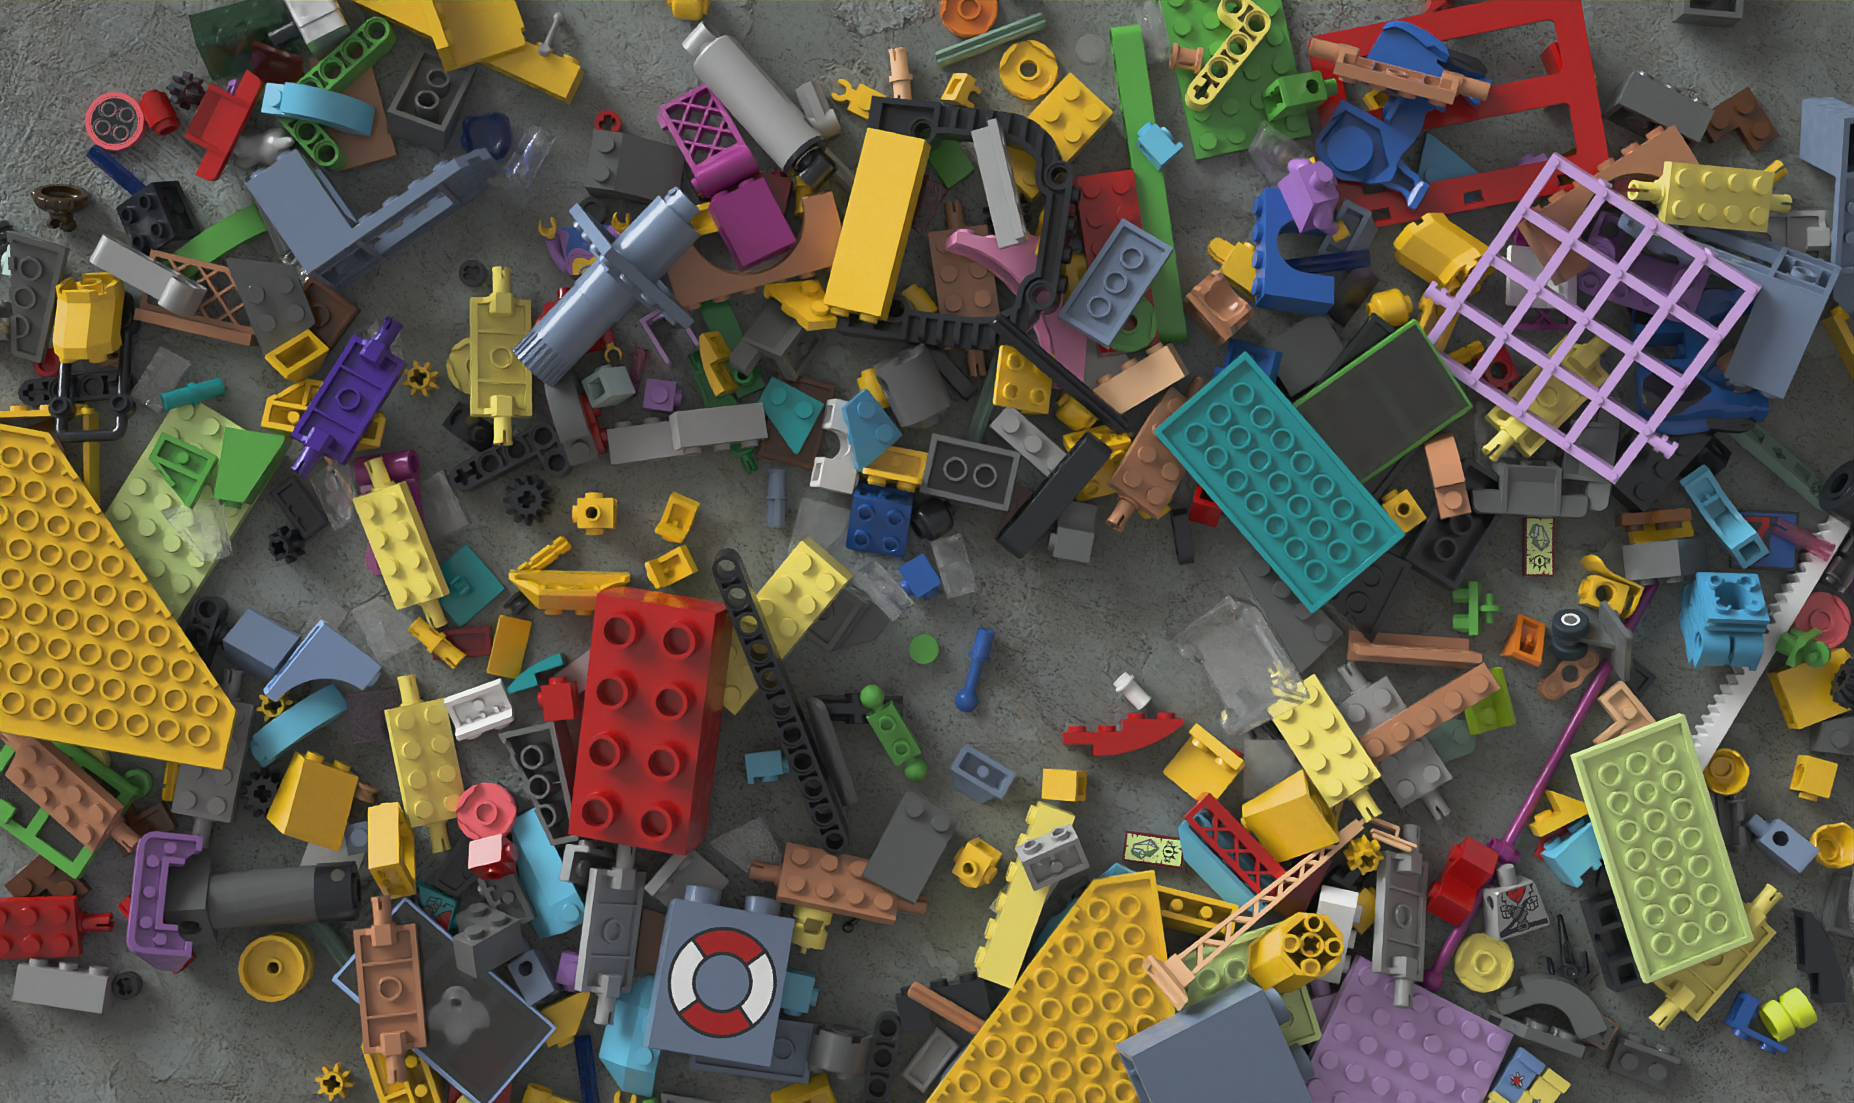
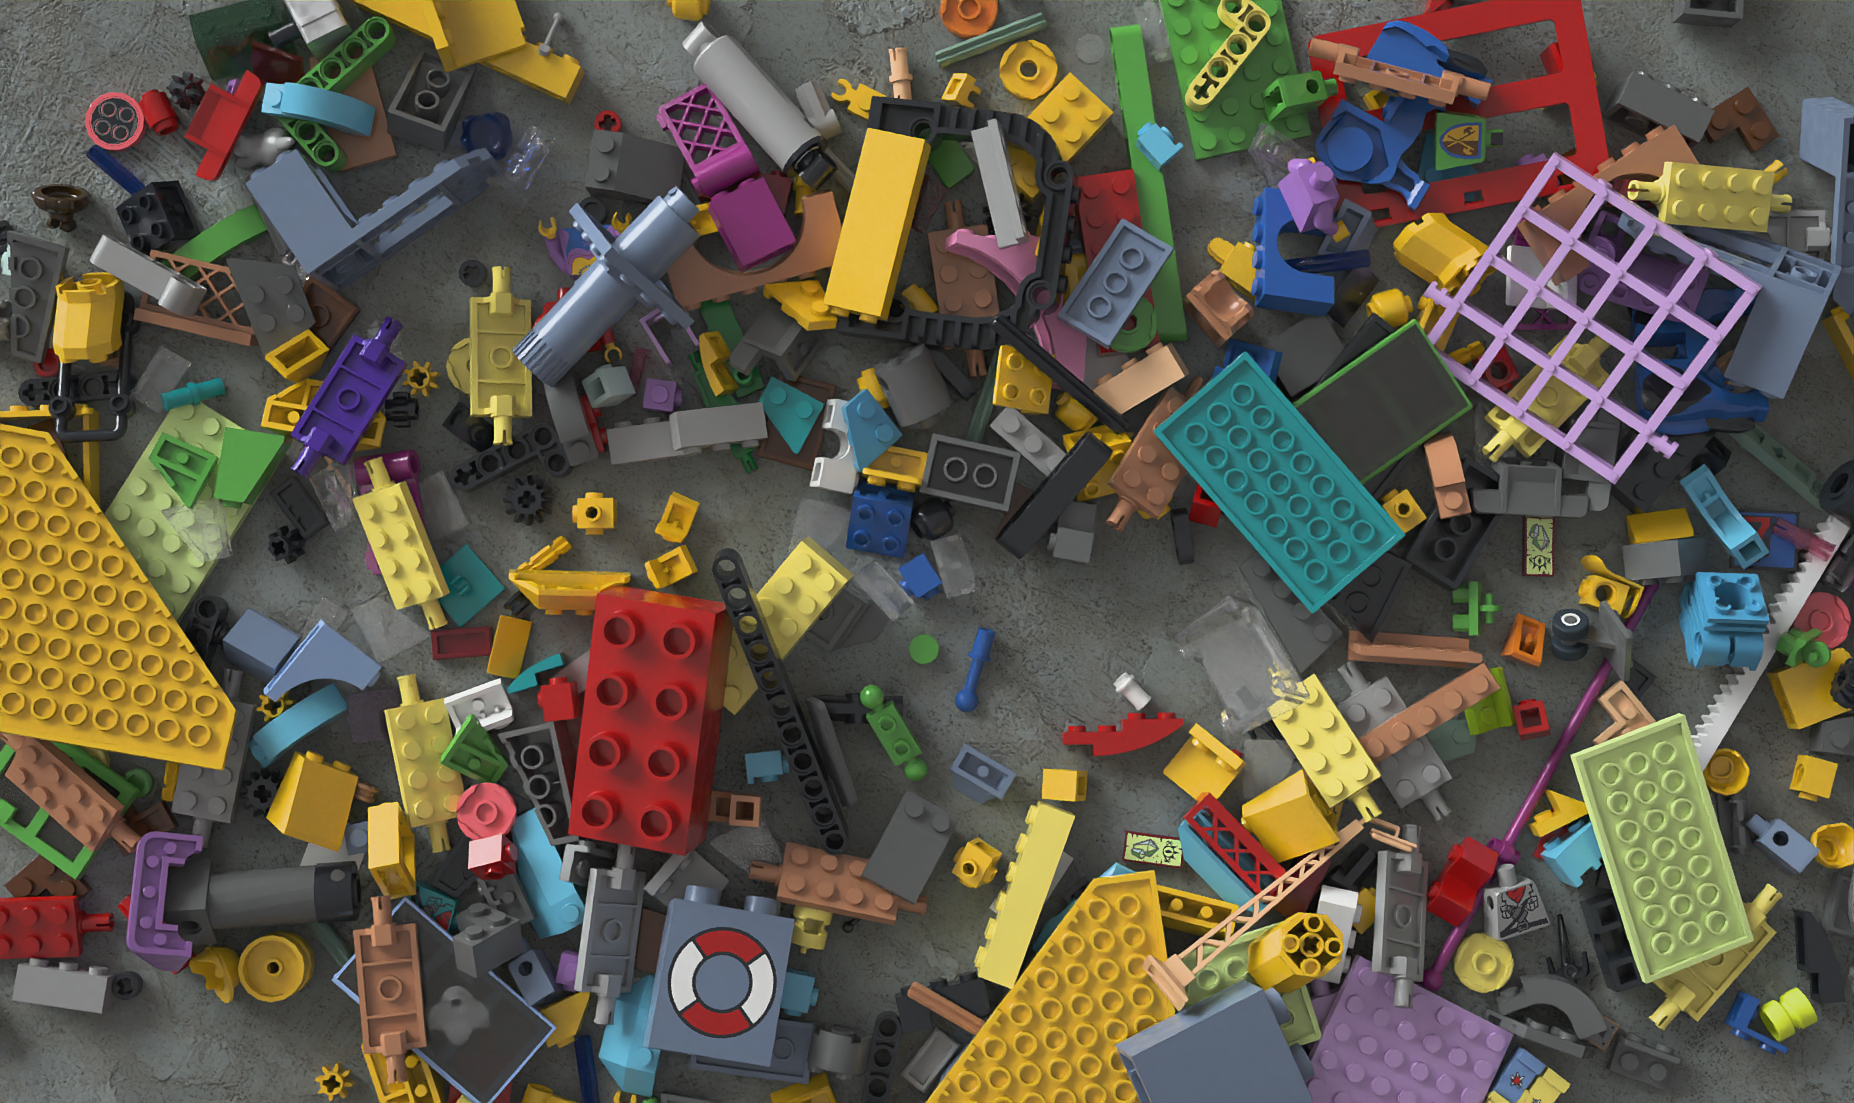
yellow pin [407,616,466,669] -> none
sand blue axle [765,469,788,529] -> none
light grey bracket [1016,824,1090,891] -> none
nougat bush [1169,43,1204,74] -> none
yellow gear [1343,835,1384,875] -> none
nougat piece [1536,647,1599,701] -> none
reddish brown plate [1615,508,1692,532] -> none
none -> yellow piece [189,945,240,1003]
none -> black gear [385,391,419,428]
none -> bright green wing [440,713,509,783]
none -> nougat arch [708,790,762,828]
none -> torso [1434,109,1503,170]
none -> red brick [1513,699,1551,741]

